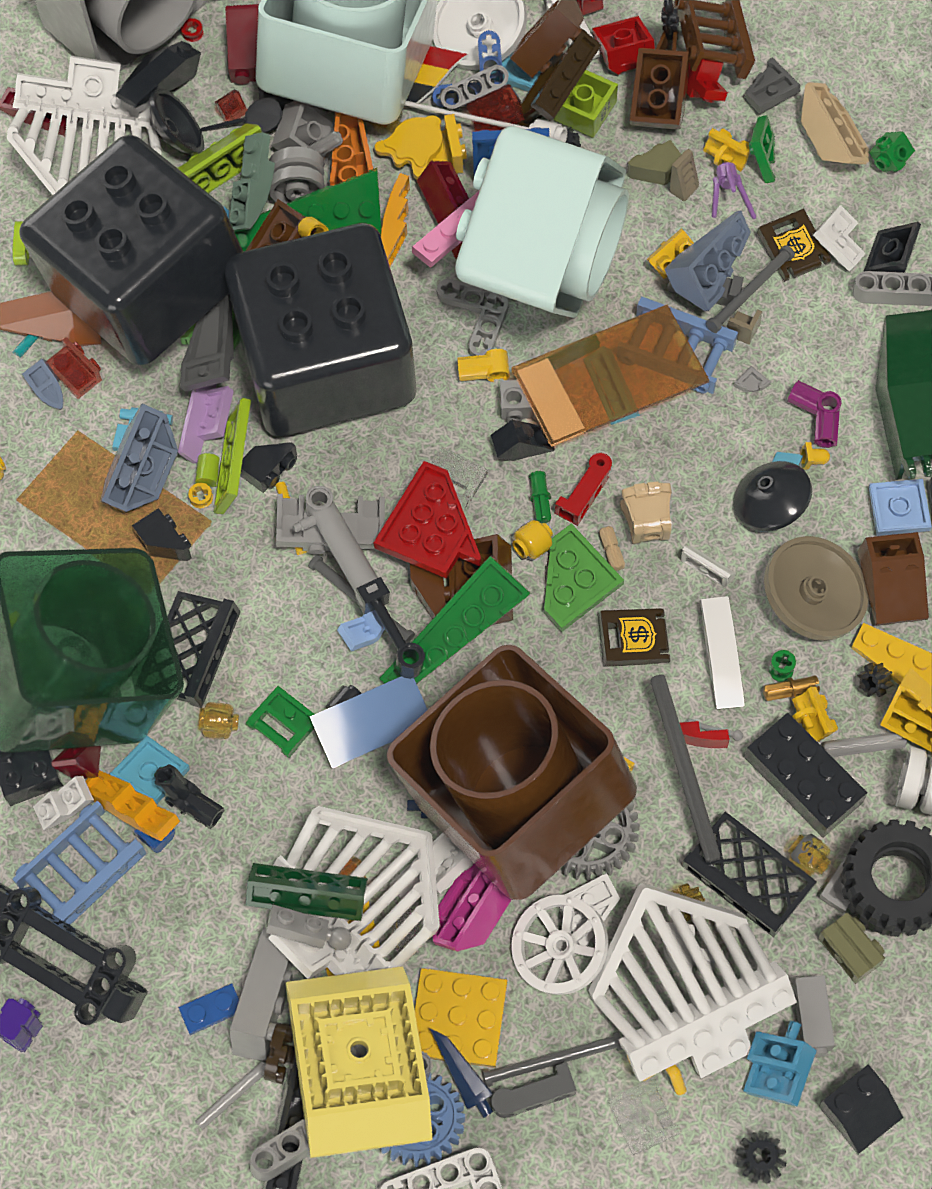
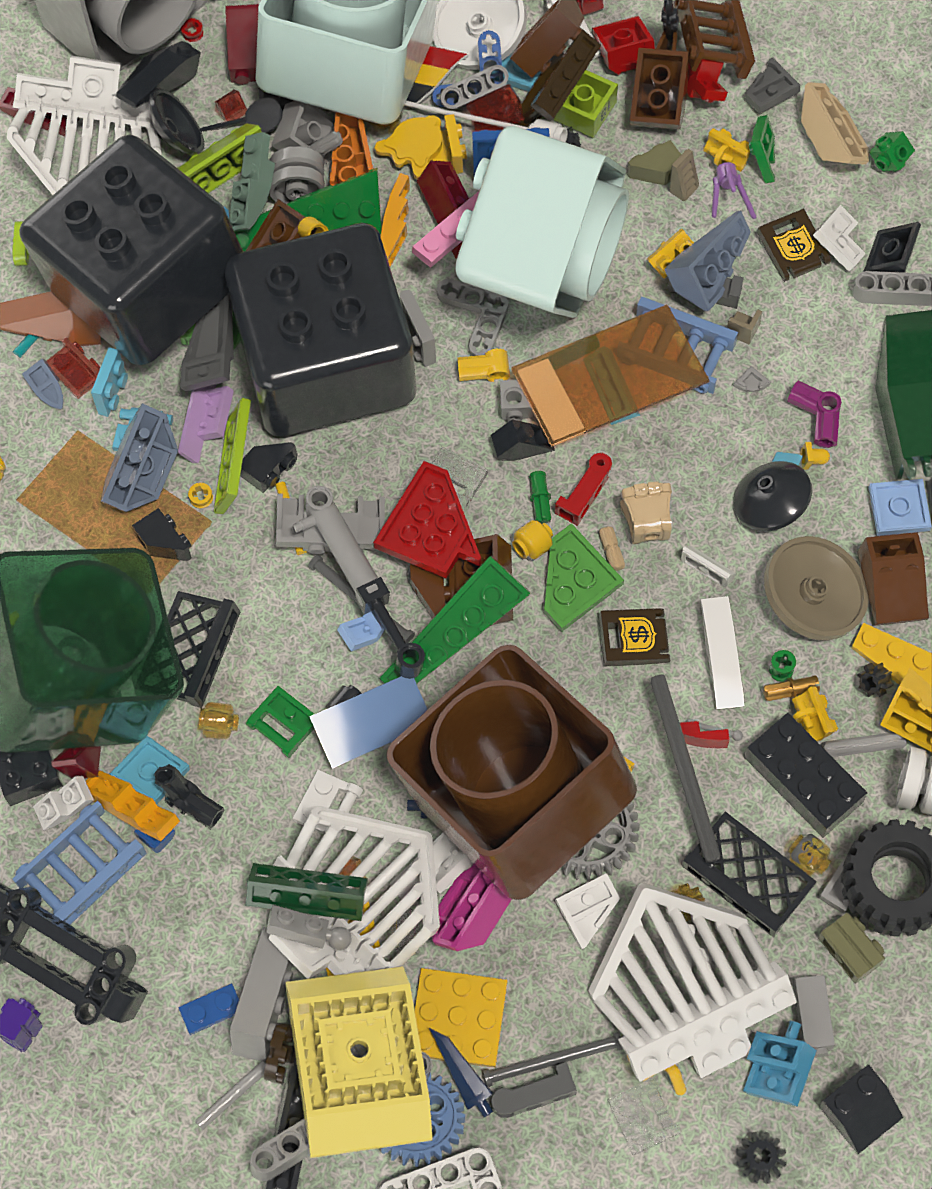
lime piece [195,453,220,487] -> none
white wheel [511,895,608,995] -> none
dark grey bar [706,245,795,333] -> none
none -> medium azure plate [91,347,128,417]
none -> white plate [293,770,363,840]
none -> light grey container [400,290,436,367]

